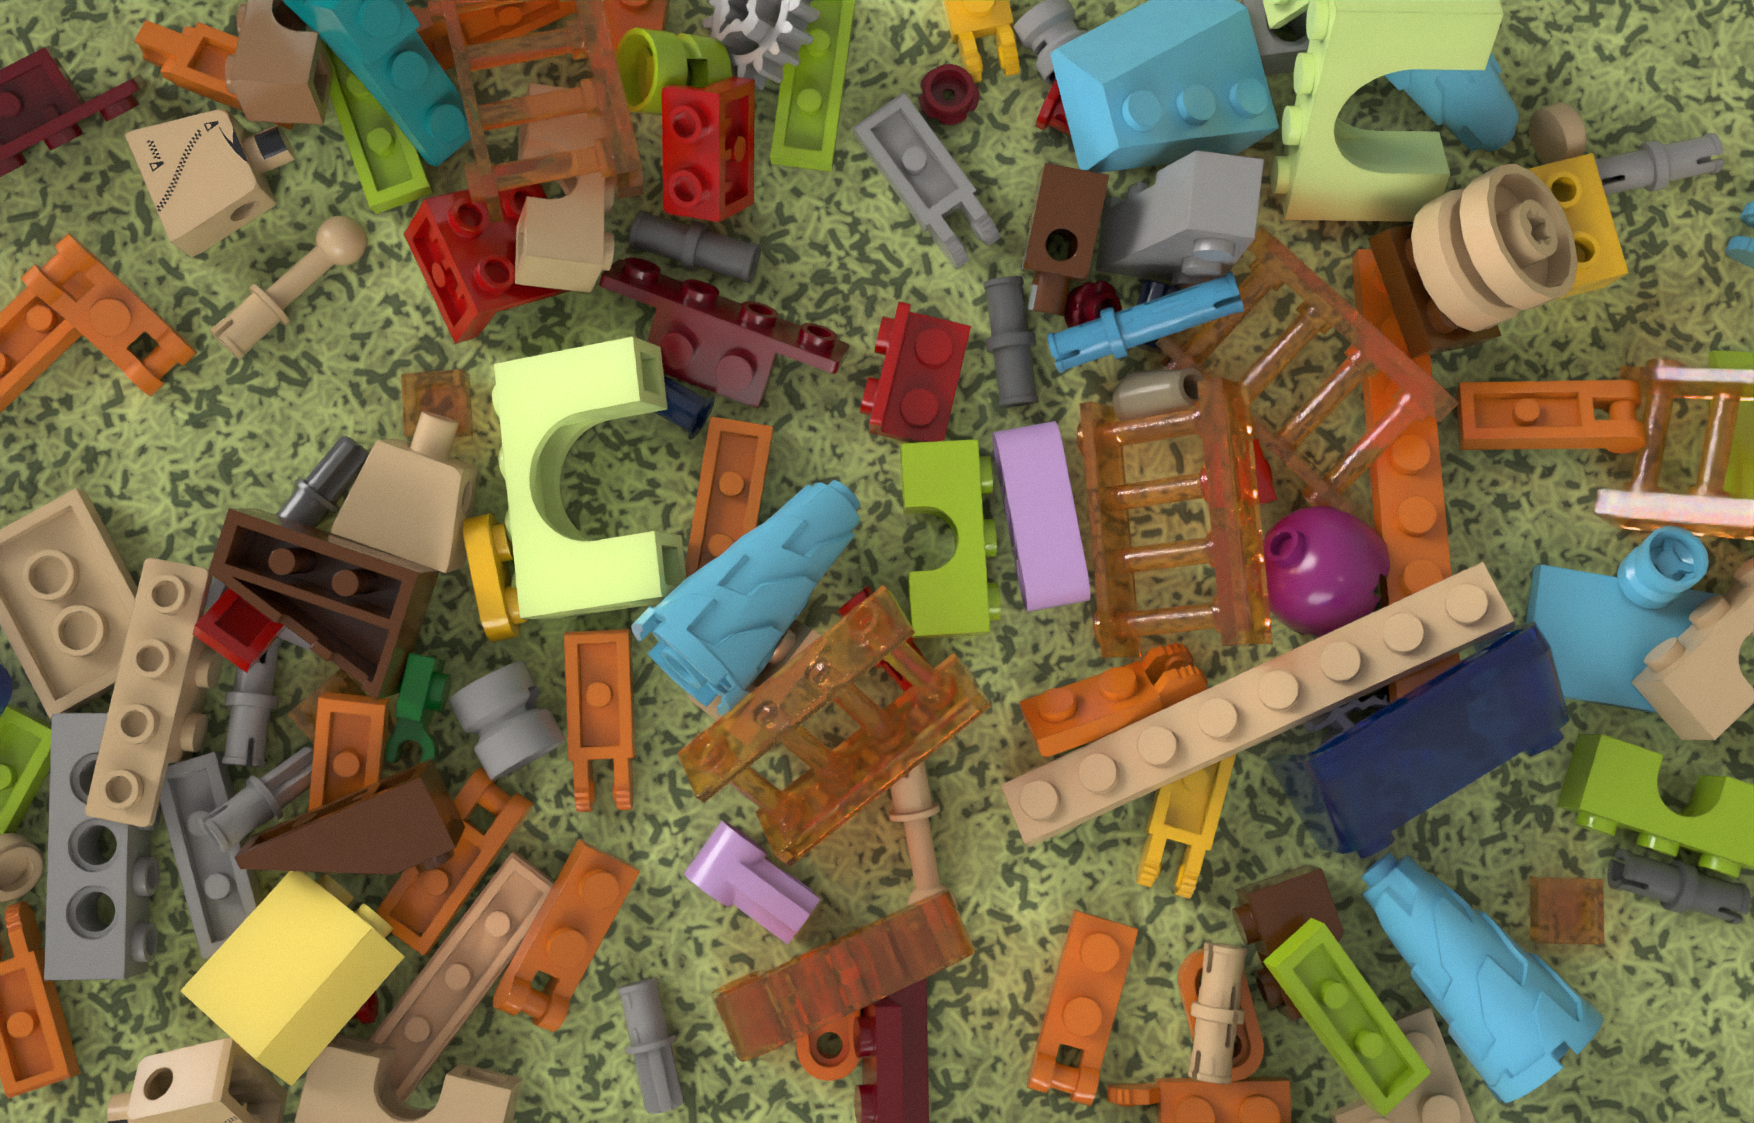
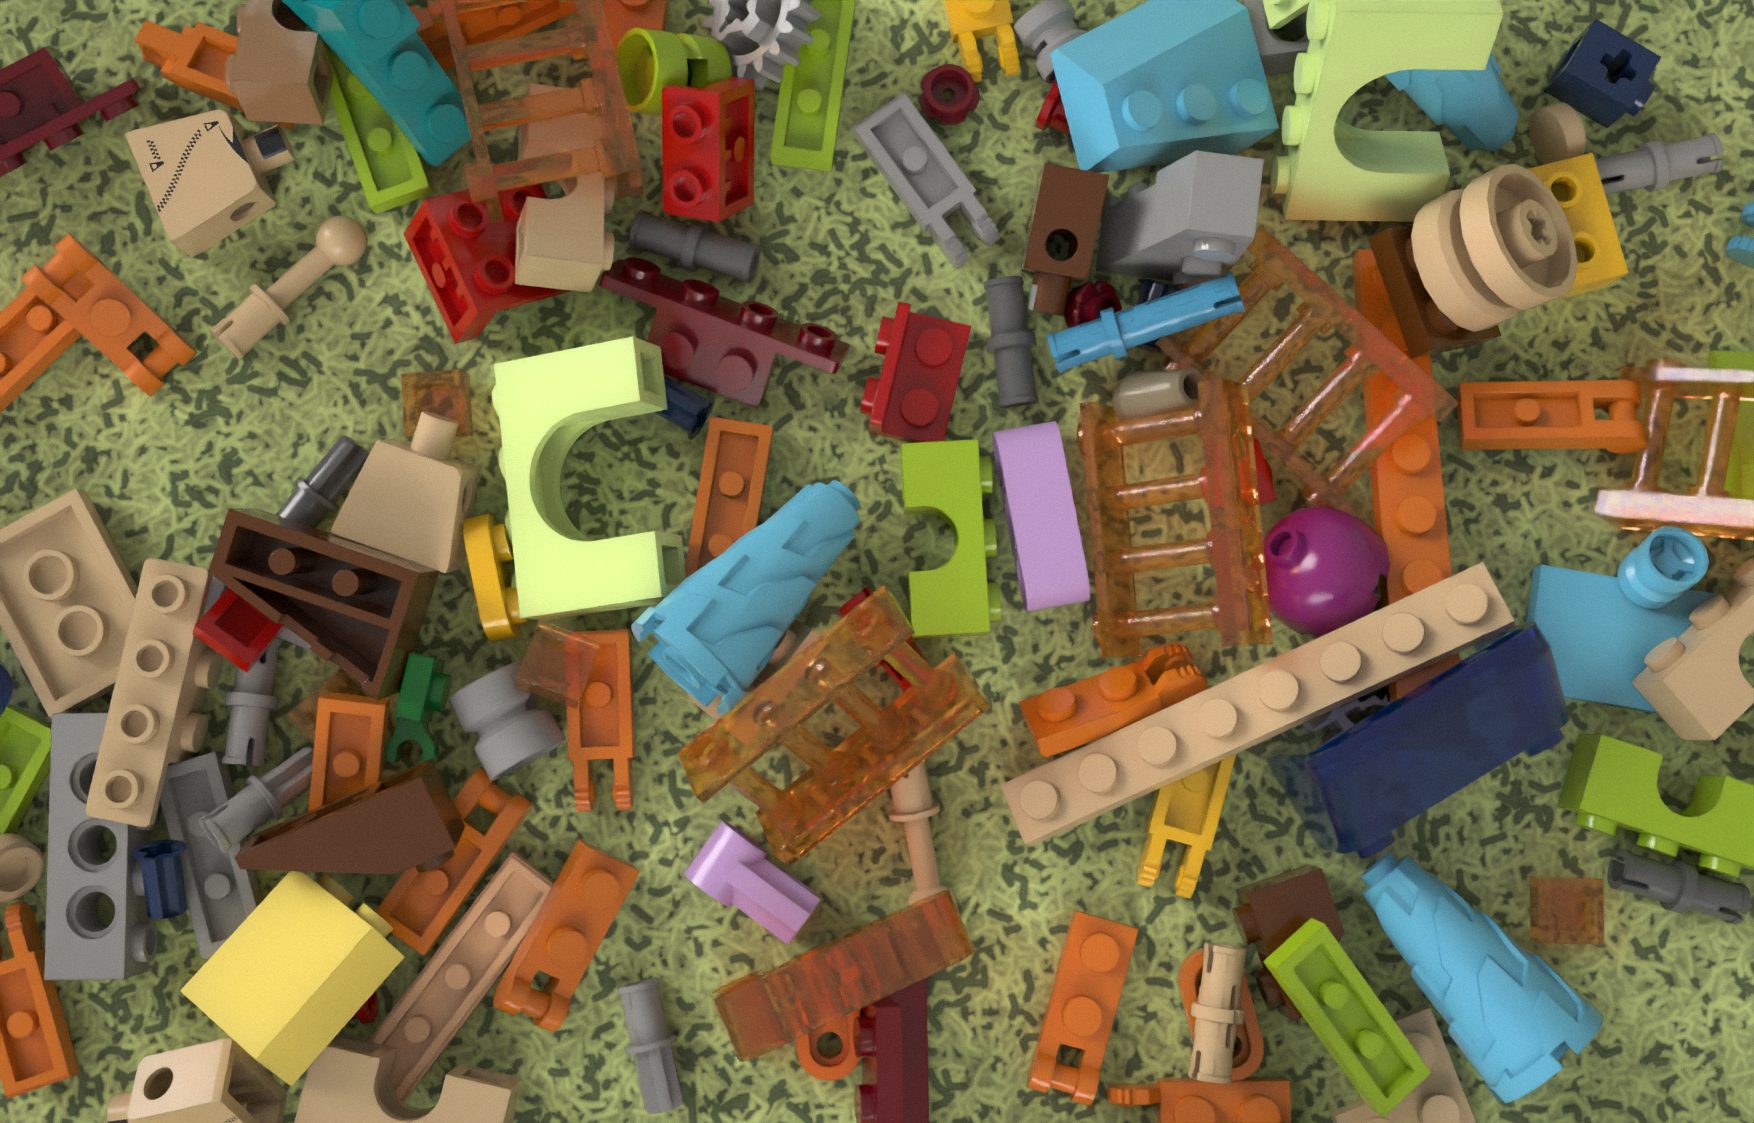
none -> dark blue piece [132,839,188,919]
none -> clear orange plate [514,620,601,709]
none -> dark blue brick [1544,19,1661,128]

